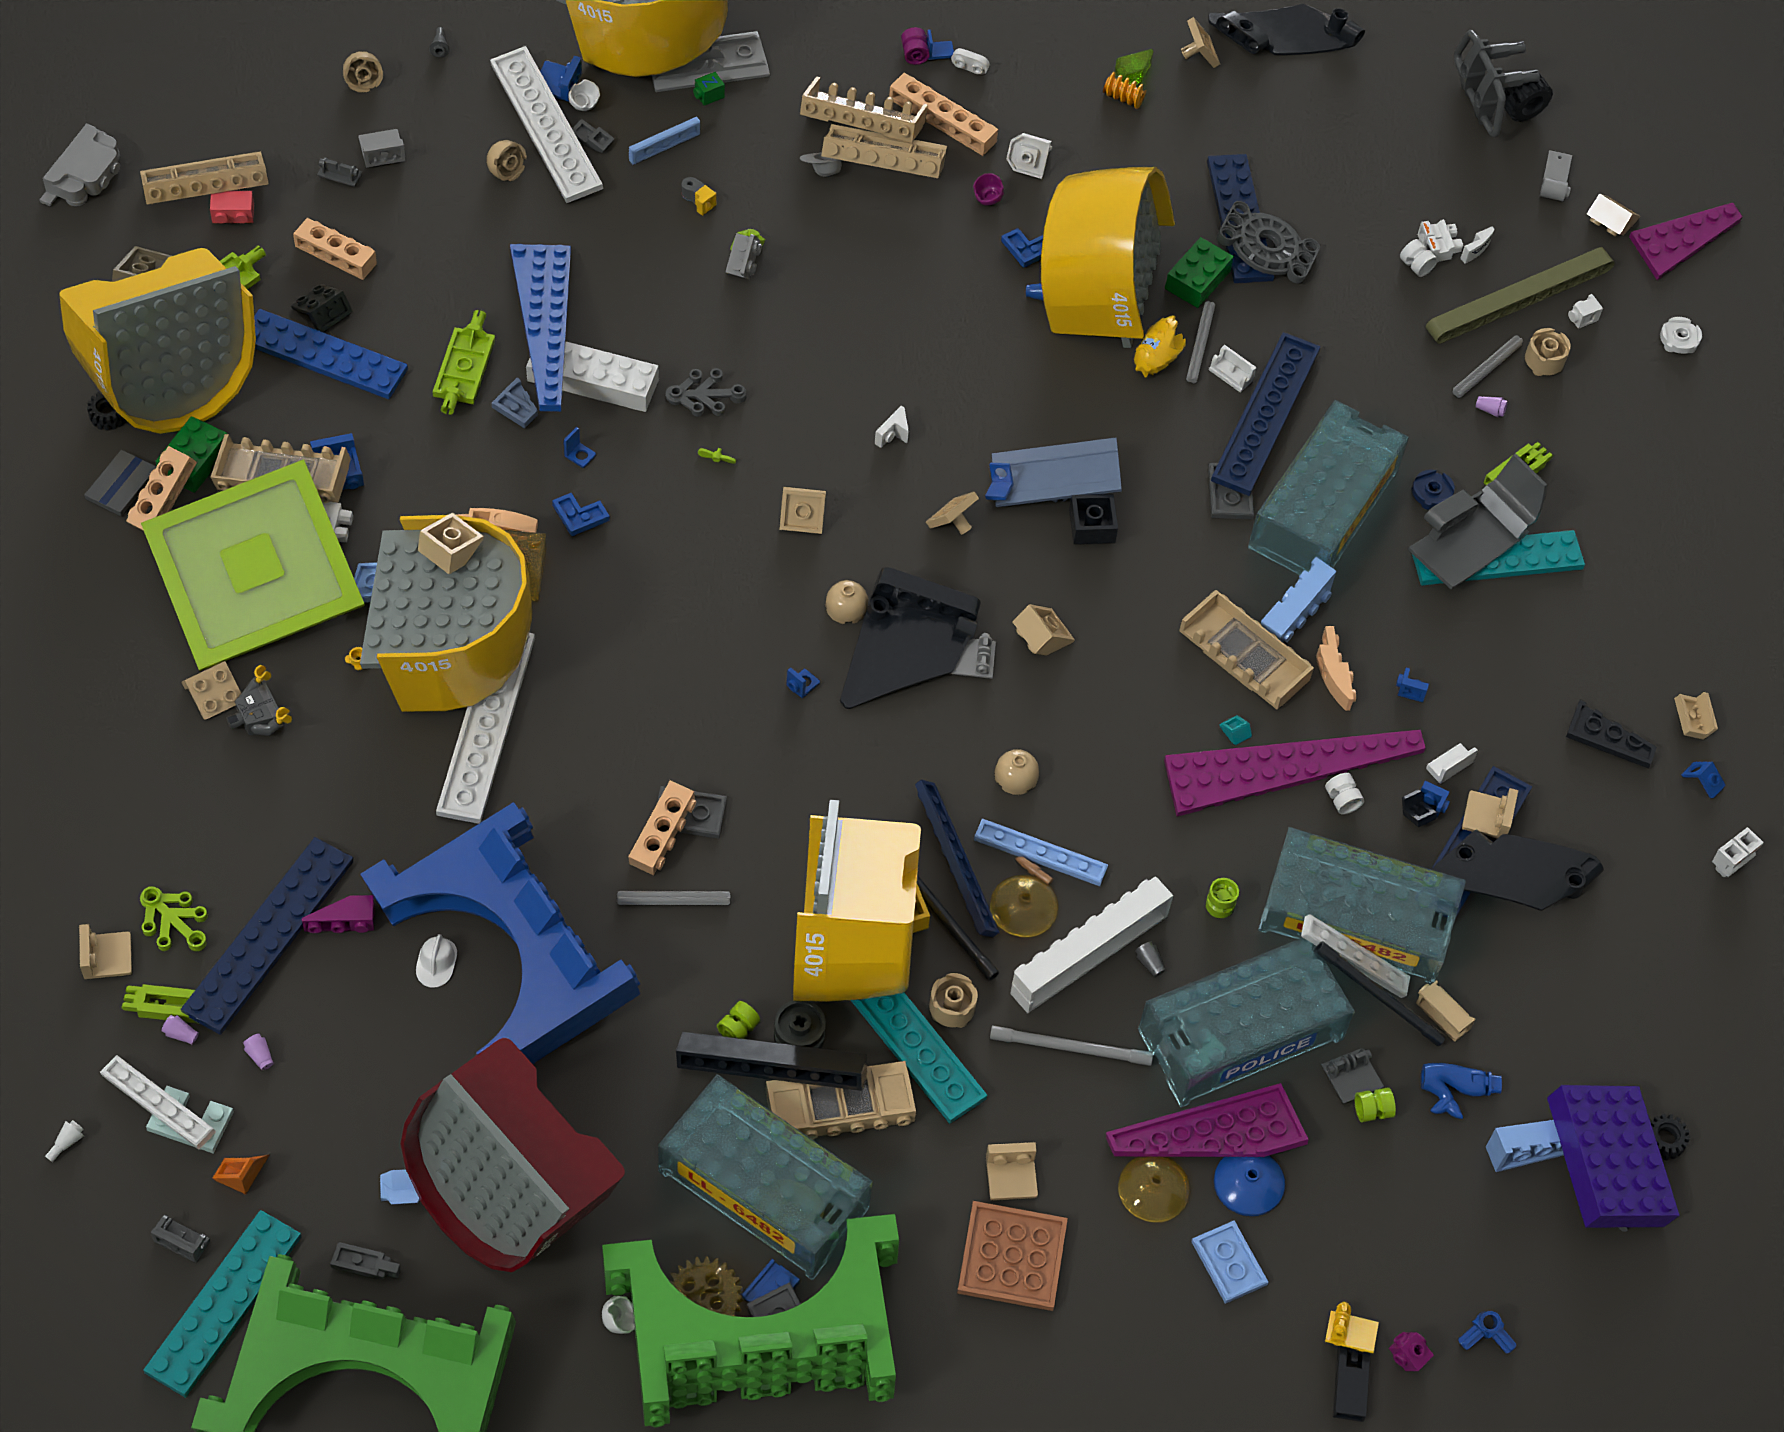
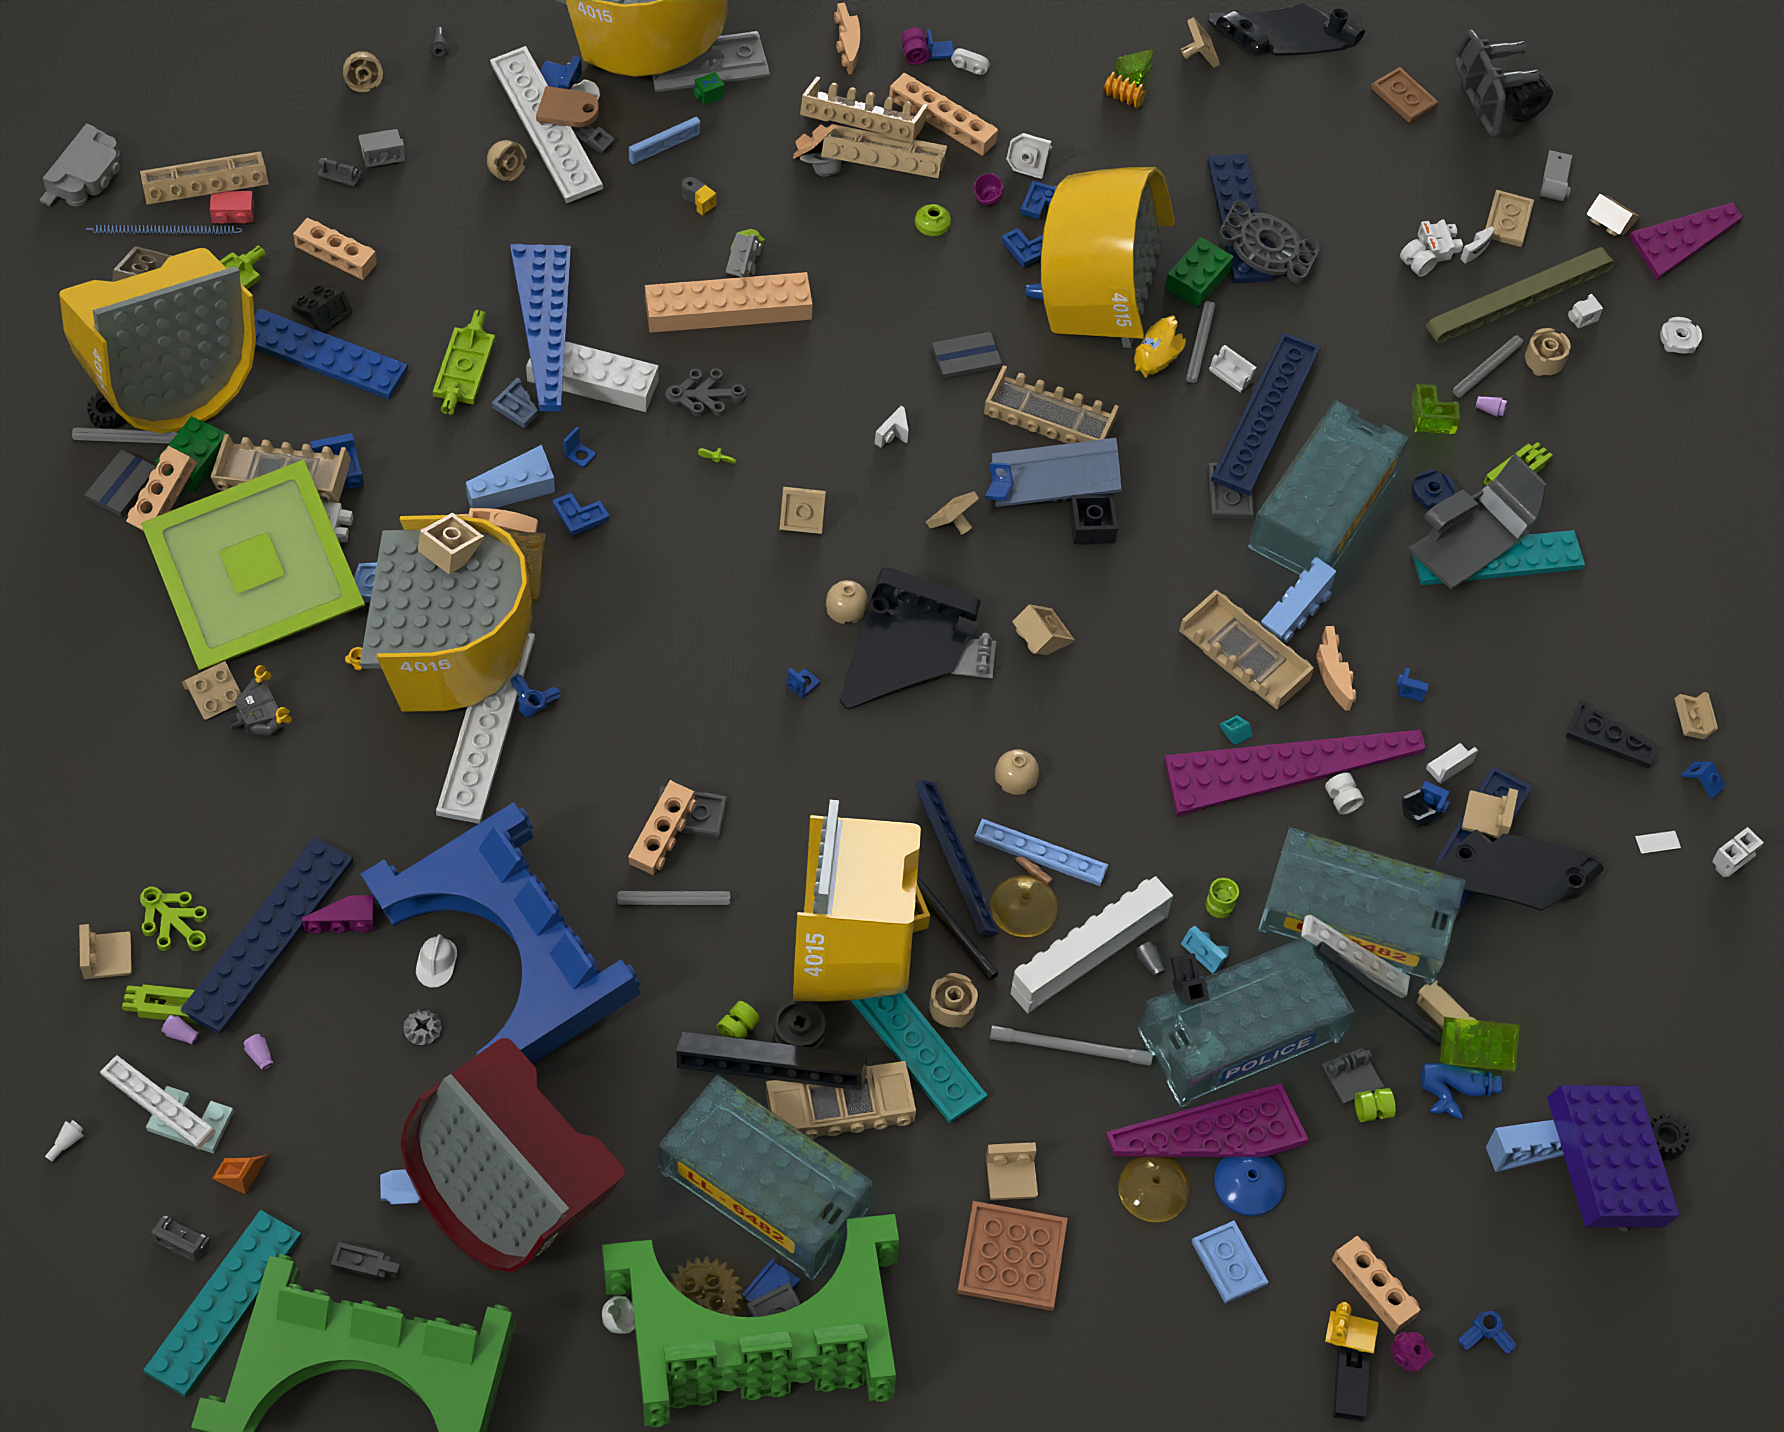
none -> light grey axle [72,427,178,444]
none -> light blue piece [86,225,242,235]
none -> light grey gear [404,1009,441,1045]
none -> light blue wedge [466,445,555,509]
none -> blue axle [510,674,560,717]
none -> medium nougat tile [536,86,599,127]
none -> light nougat brick [645,272,812,333]
none -> light nougat piece [792,124,837,159]
none -> light nougat slope [834,3,860,75]
none -> lime piece [915,204,951,236]
none -> dark grey tile [931,332,1002,379]
none -> window [984,365,1119,444]
none -> blue plate [1020,181,1056,219]
none -> black brick [1170,953,1210,1006]
none -> medium azure tile [1181,926,1229,974]
none -> light nougat brick [1332,1235,1421,1334]
none -> medium nougat tile [1371,67,1439,123]
none -> clear neon green brick [1411,384,1460,434]
none -> clear neon green brick [1440,1016,1520,1071]
none -> tan tile [1485,190,1534,247]
none -> white sticker [1635,831,1681,854]

